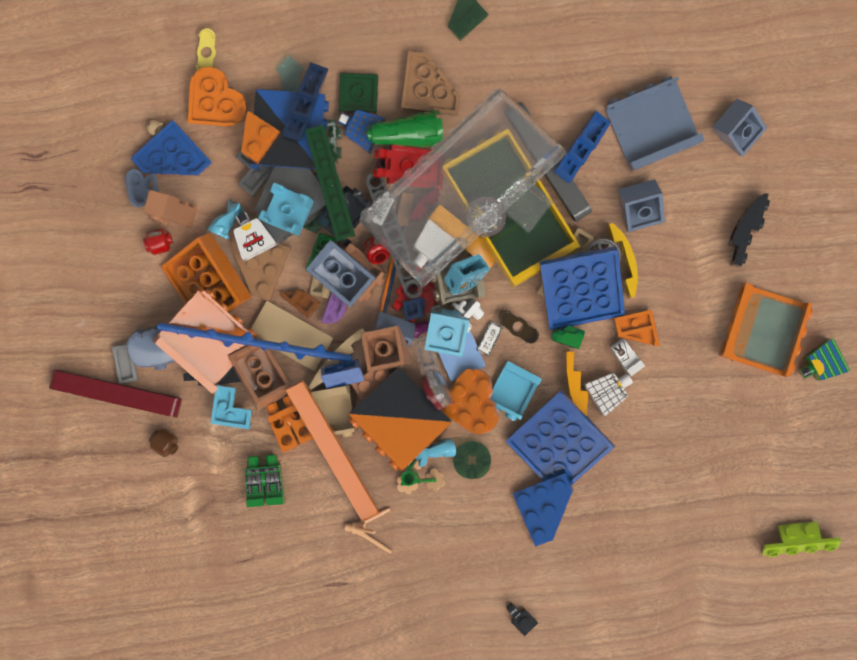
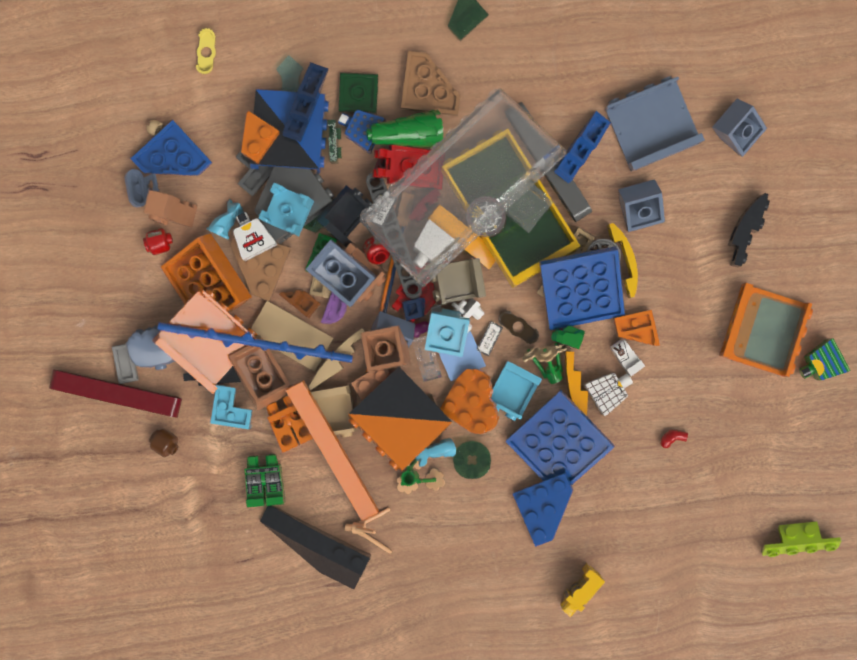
orange plate [188,67,247,127] -> none
dark green plate [305,125,356,242] -> none
panel [321,359,364,389] -> none
clear piece [421,369,454,410] -> none
medium azure torso [444,254,490,295] -> none
black plate [506,602,538,636] -> none
none -> black wedge [260,505,371,590]
none -> plant [522,343,567,384]
none -> yellow hips [560,563,605,617]
none -> red arm [660,430,688,448]

